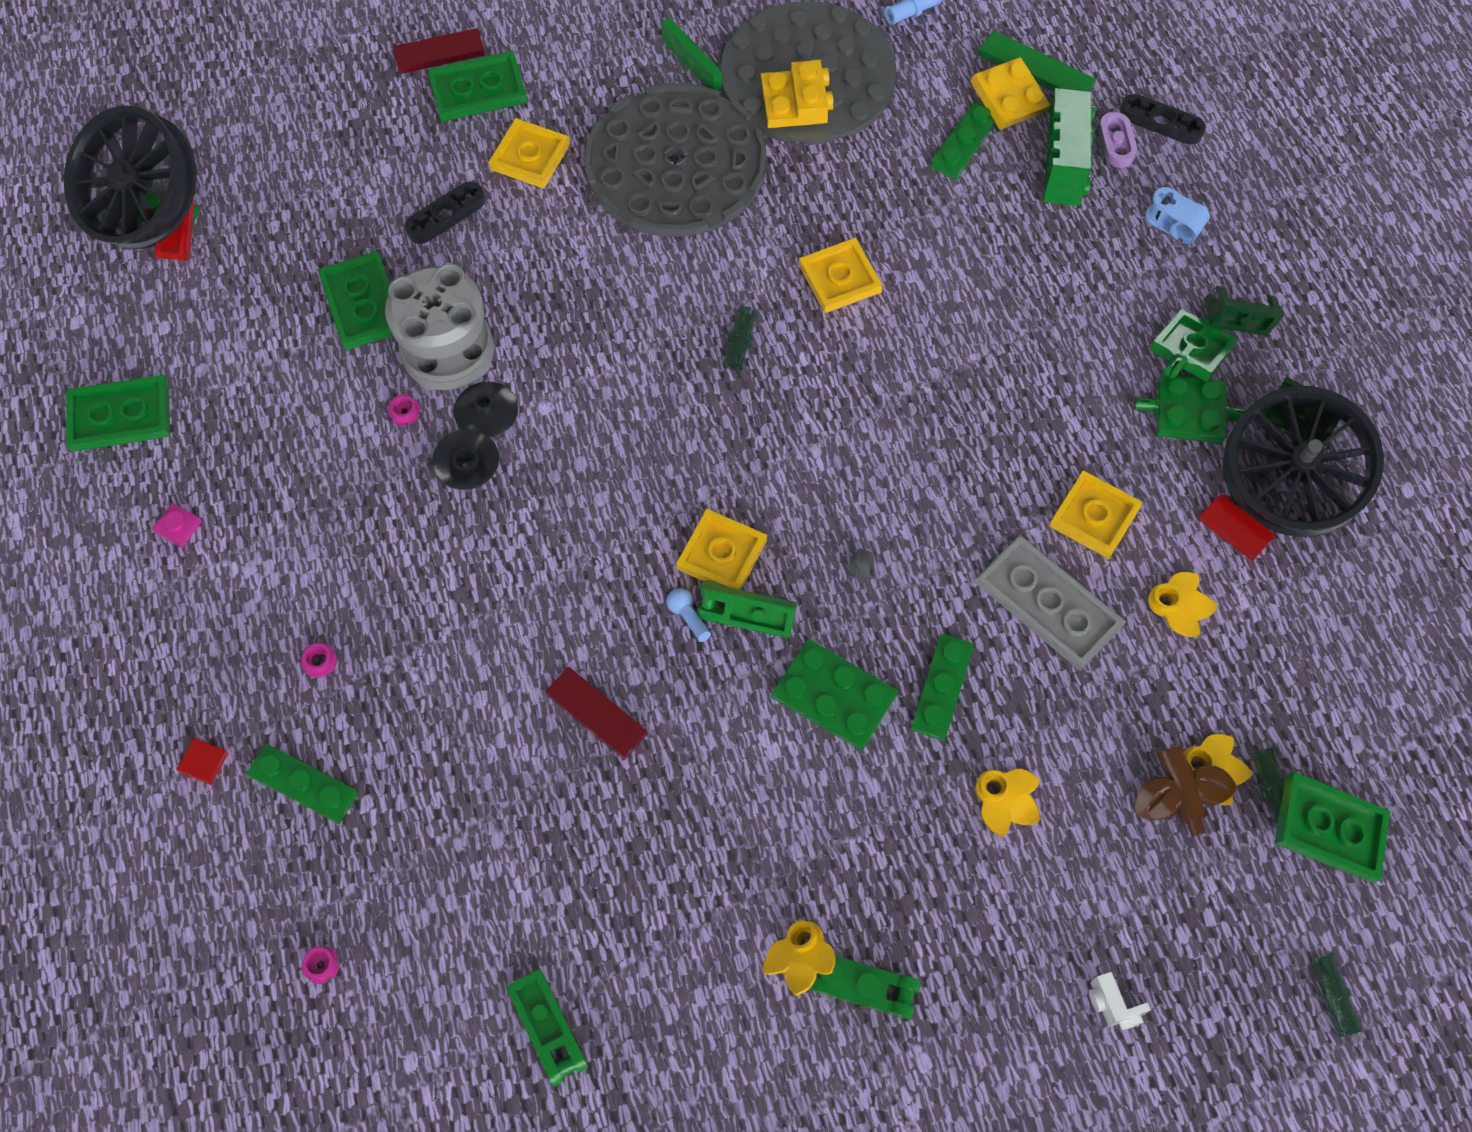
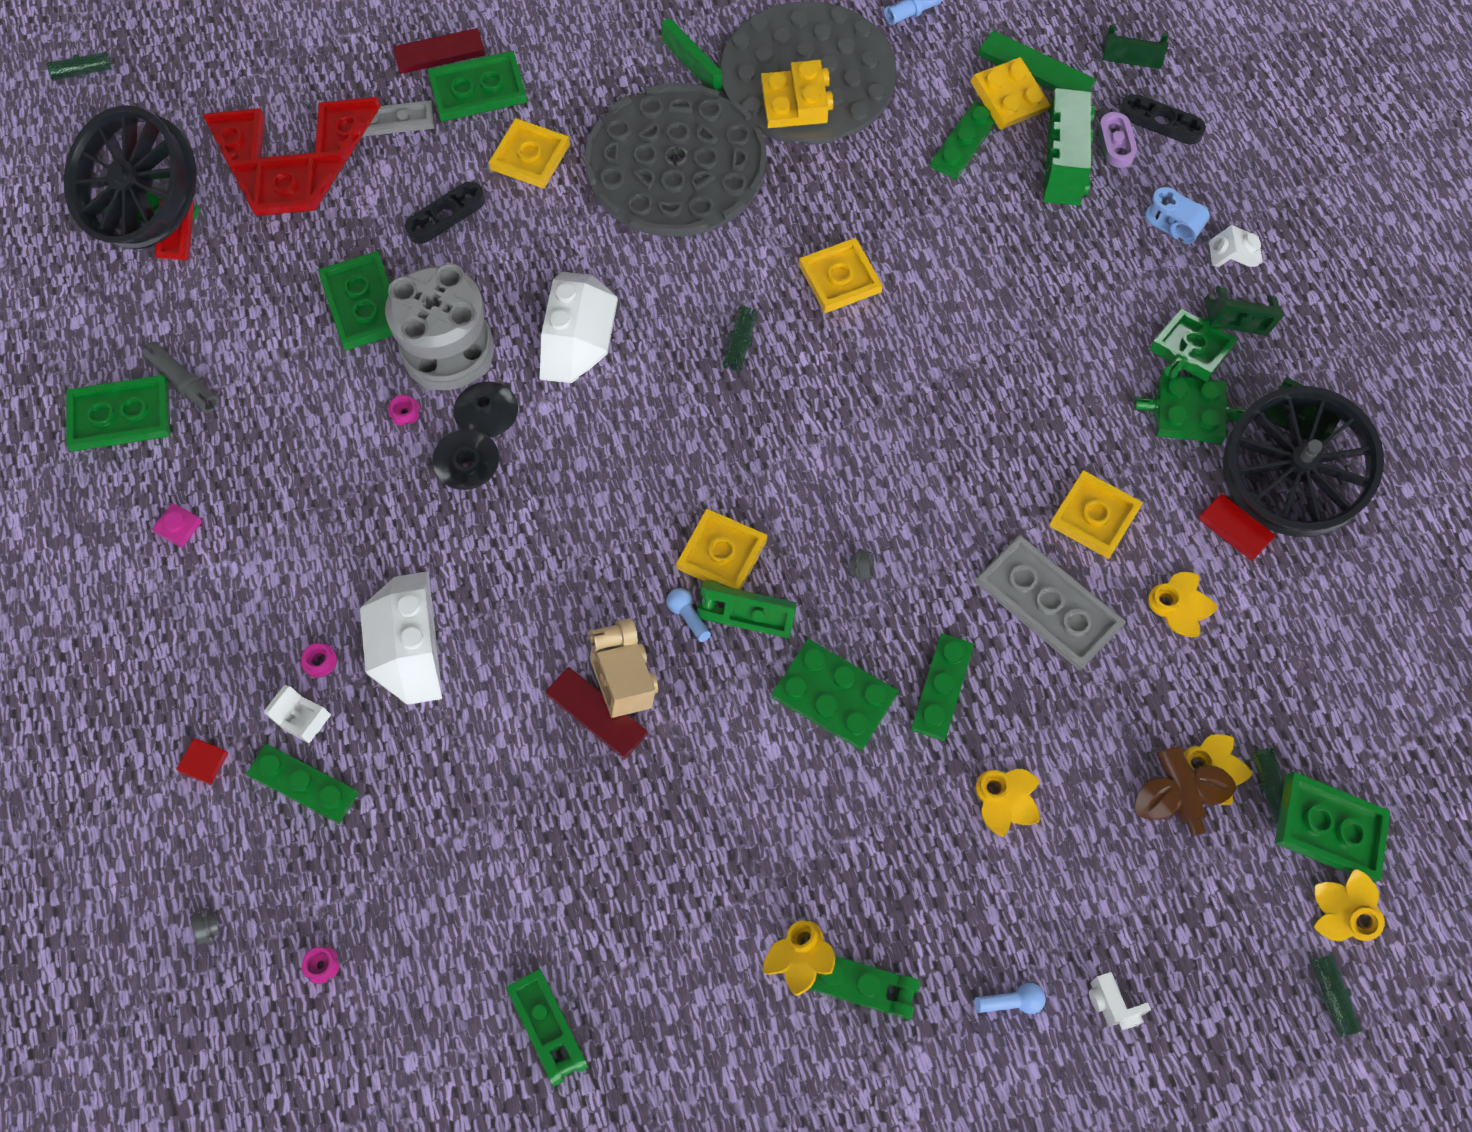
none -> clear green pin [47,51,113,81]
none -> dark grey pin [142,342,219,413]
none -> dark grey plate [190,909,220,945]
none -> red wing [203,97,381,216]
none -> white bracket [264,685,331,743]
none -> white wedge [360,571,442,705]
none -> light grey tile [362,100,434,137]
none -> white wedge [540,272,618,383]
none -> tan hinge [589,618,658,718]
none -> light blue bar [974,983,1046,1014]
none -> dark green hinge [1102,25,1169,69]
none -> white bracket [1209,225,1263,267]
none -> yellow plate [1314,869,1385,941]

